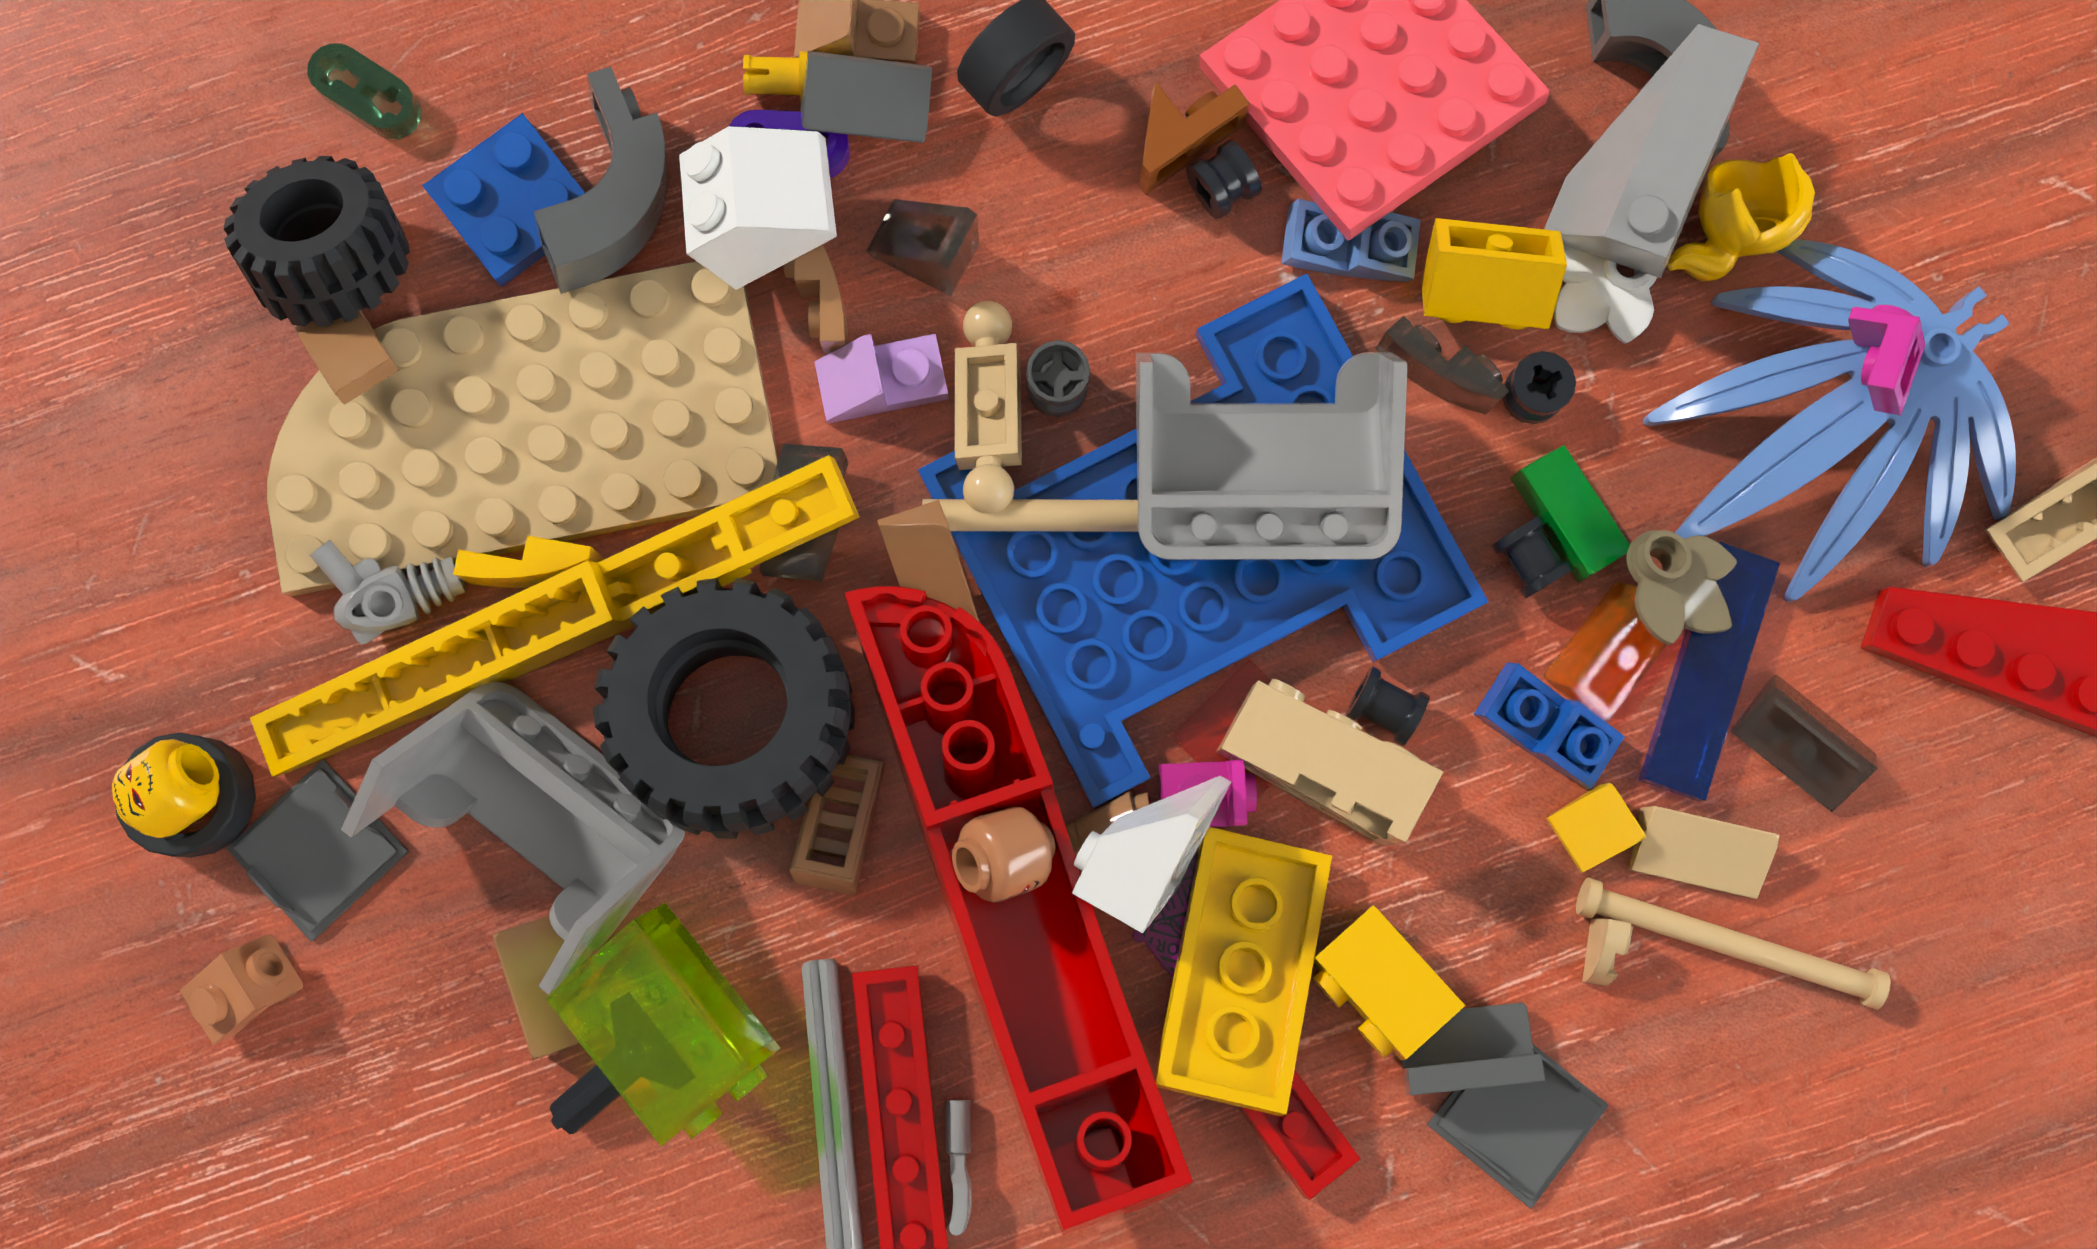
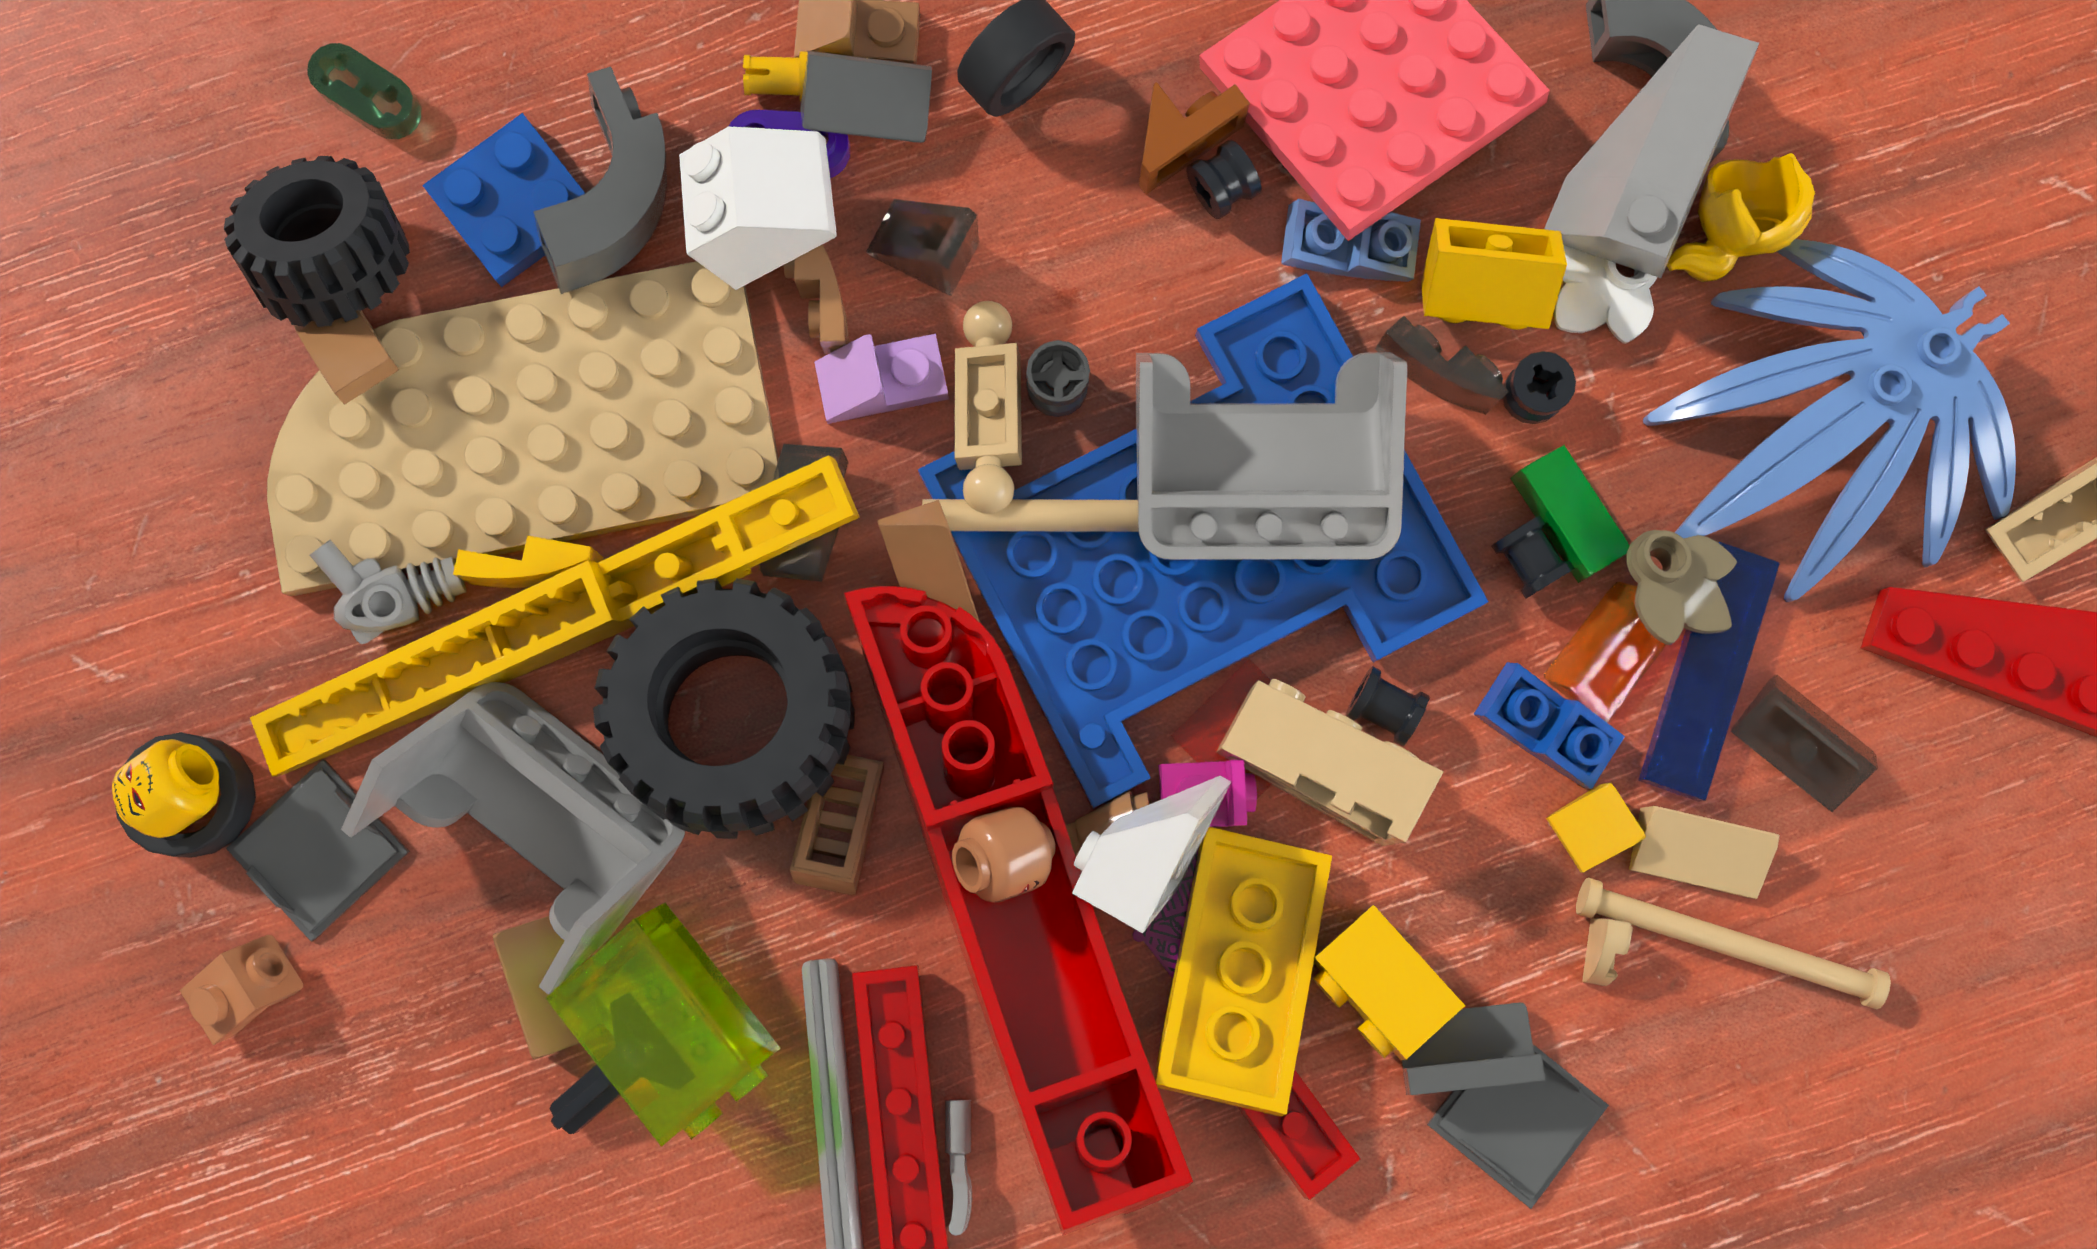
dark pink bracket [1848,305,1925,416] -> none

